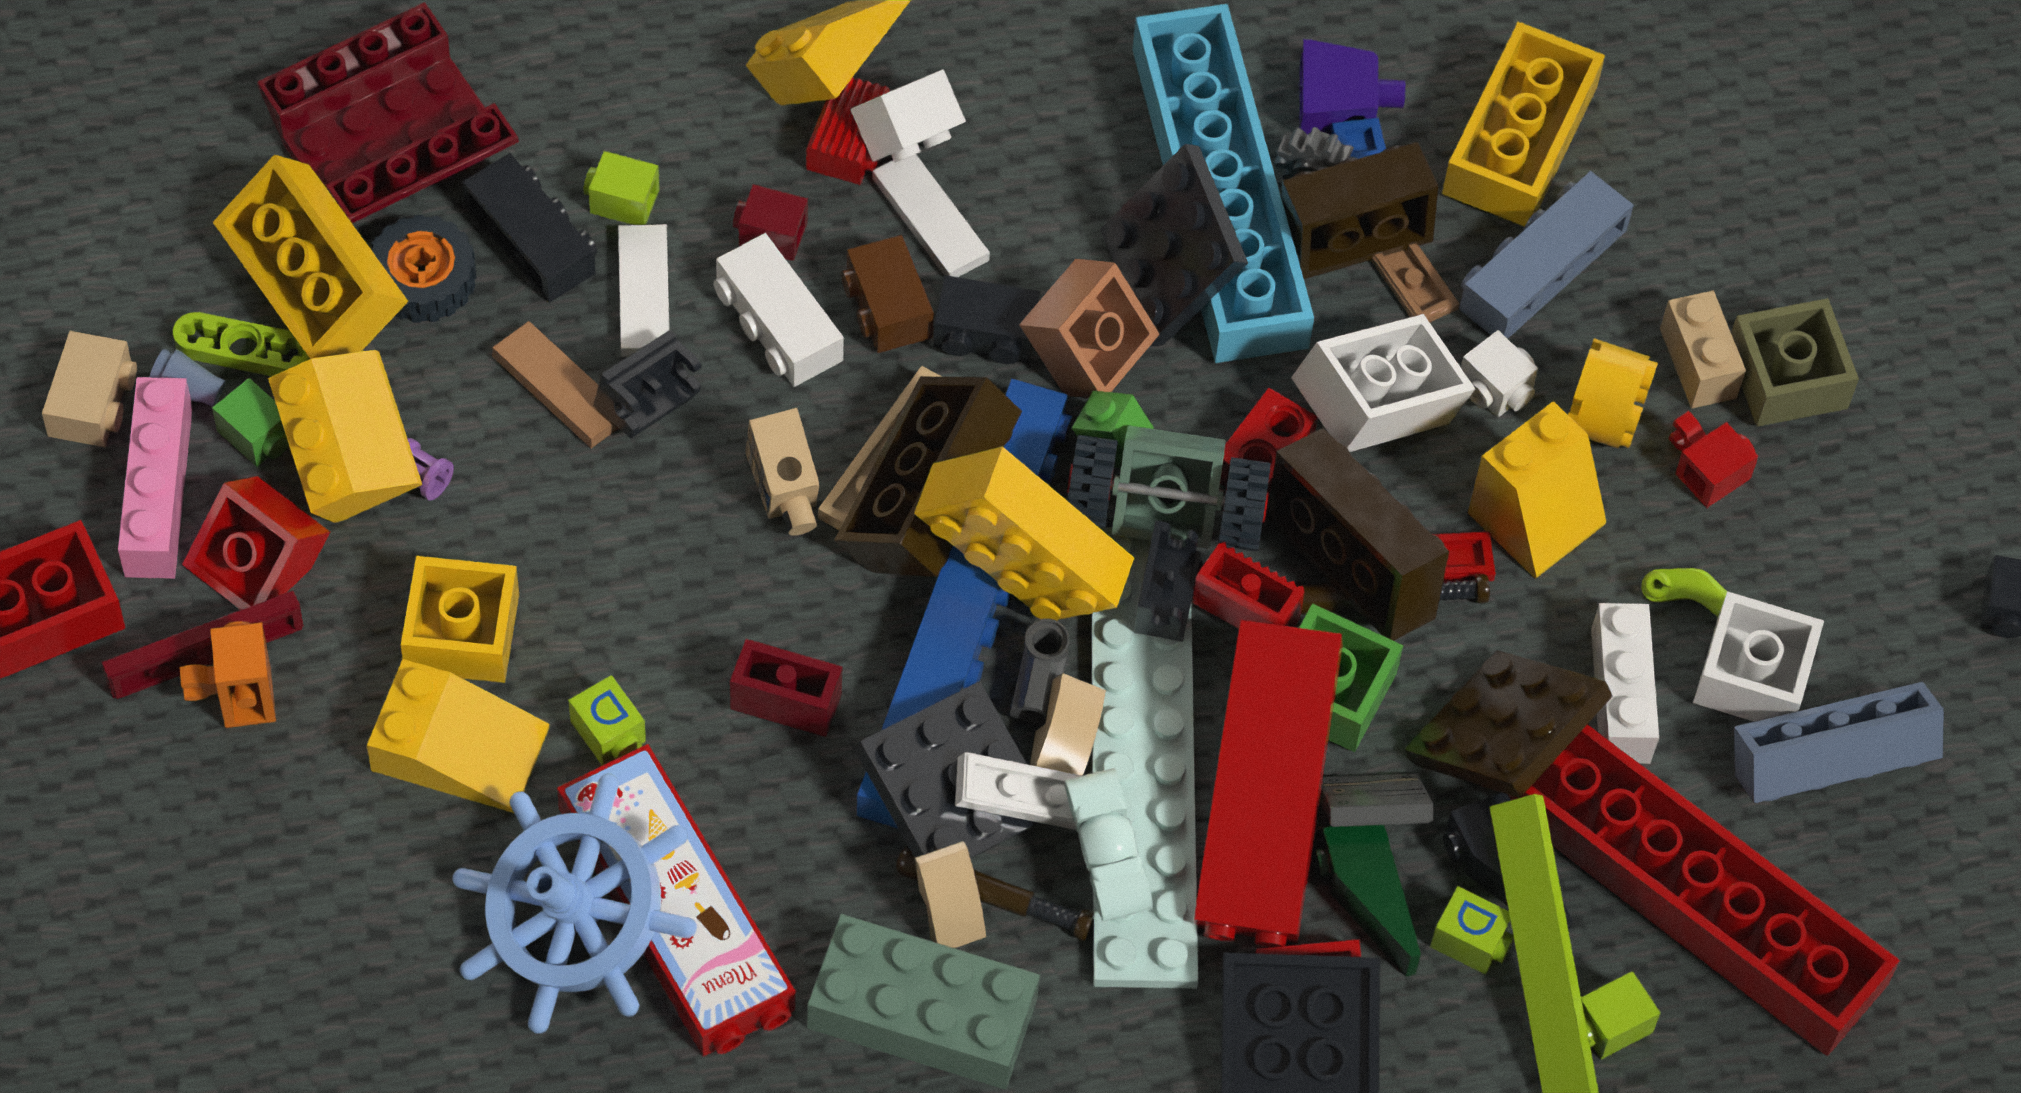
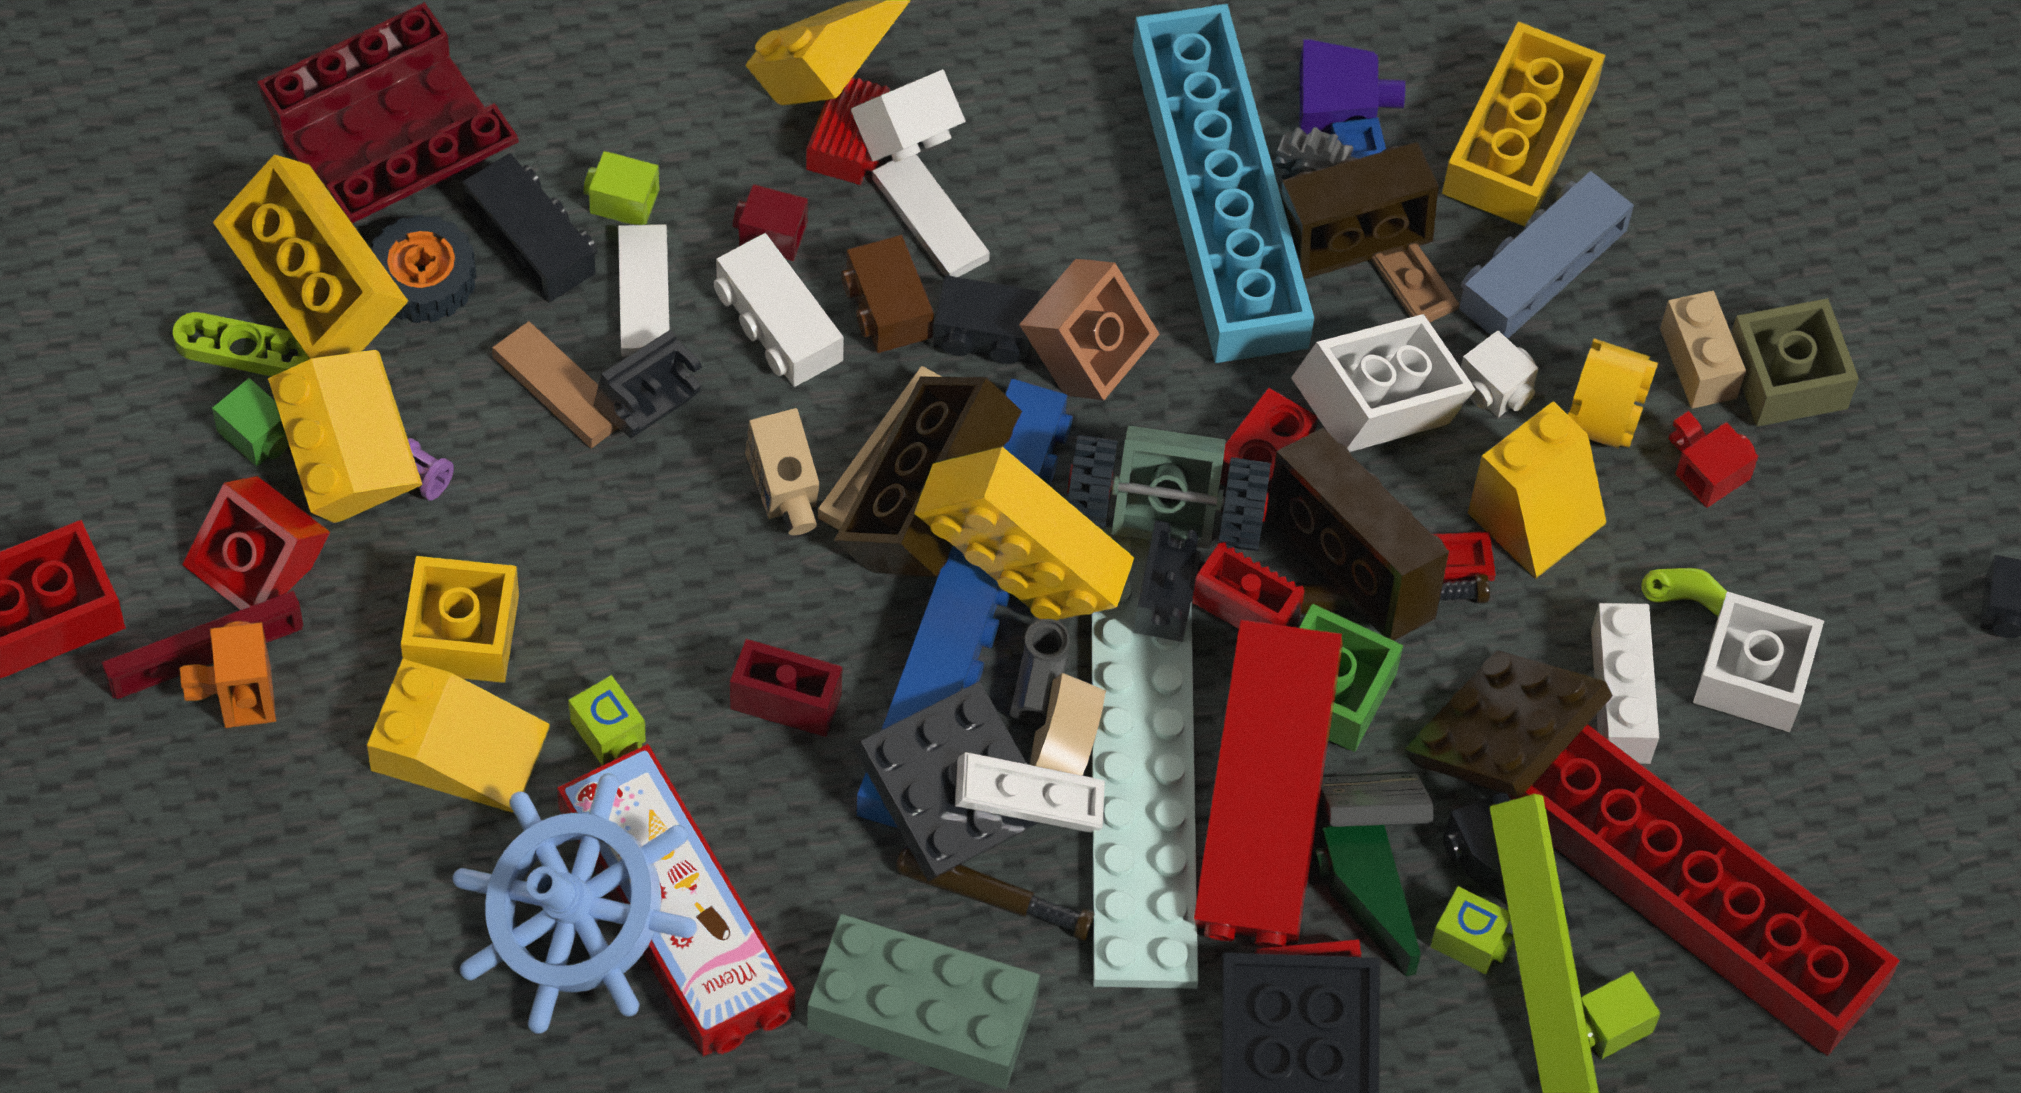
tan brick [42,331,137,447] -> none
bright pink brick [118,377,193,578] -> none
sand blue cone [149,349,226,407] -> none
tan slope [915,841,986,948] -> none
light aqua piece [1064,768,1153,922] -> none
bright green brick [1072,391,1154,468] -> none
black plate [1100,144,1248,347] -> none
sand blue brick [1734,682,1944,804] -> none

